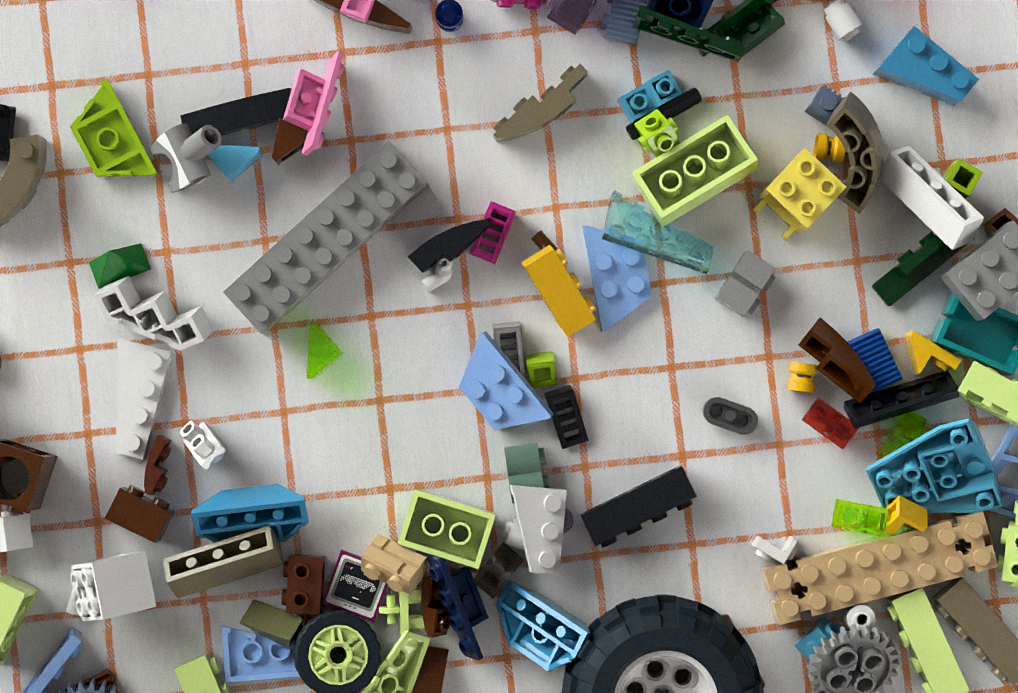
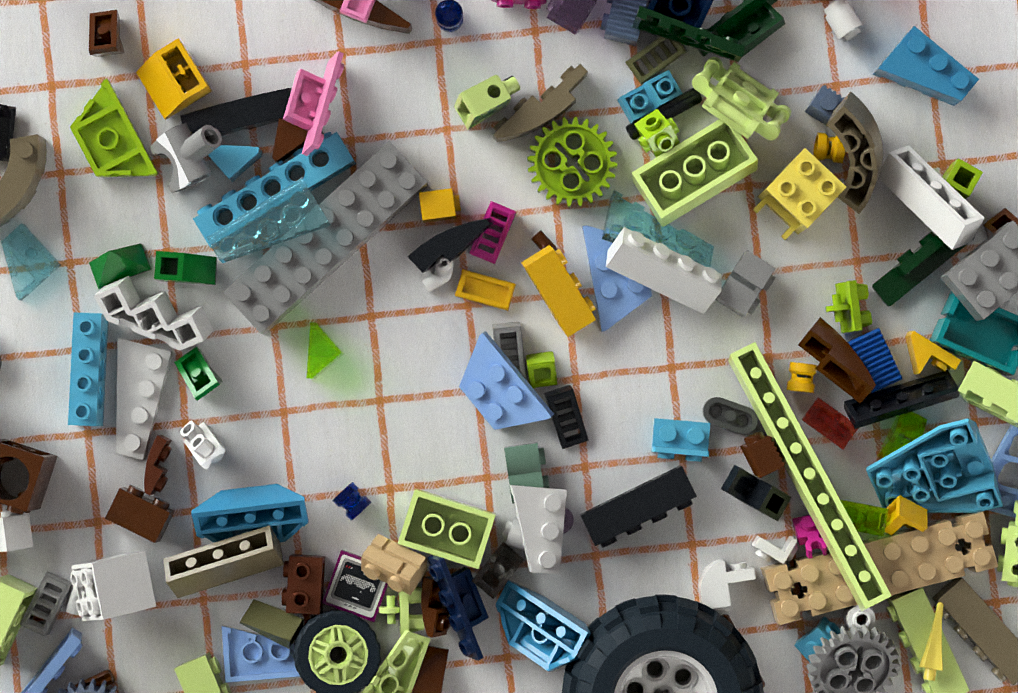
none -> clear light blue wing [1,223,61,301]
none -> light grey slope [20,572,72,636]
none -> medium azure brick [68,312,108,426]
none -> reddish brown slope [89,10,124,57]
none -> yellow slope [136,38,212,120]
none -> green slope [154,251,218,285]
none -> green slope [174,346,223,401]
none -> medium azure brick [193,132,356,250]
none -> clear light blue wing [206,178,331,263]
none -> clear blue wheel [332,482,372,521]
none -> yellow brick [419,188,461,223]
none -> yellowish green torso [454,75,520,130]
none -> yellow tile [455,269,516,311]
none -> lime gear [527,116,618,208]
none -> white brick [606,227,722,314]
none -> olive slope [625,37,688,85]
none -> medium azure bracket [651,418,710,462]
none -> yellowish green brick [692,57,791,140]
none -> white brick [698,559,756,608]
none -> black brick [721,465,792,521]
none -> yellowish green brick [728,342,892,612]
none -> reddish brown brick [740,431,785,478]
none -> dark pink plate [792,515,827,559]
none -> lime hips [825,280,872,333]
none -> light yellow piece [919,602,944,681]

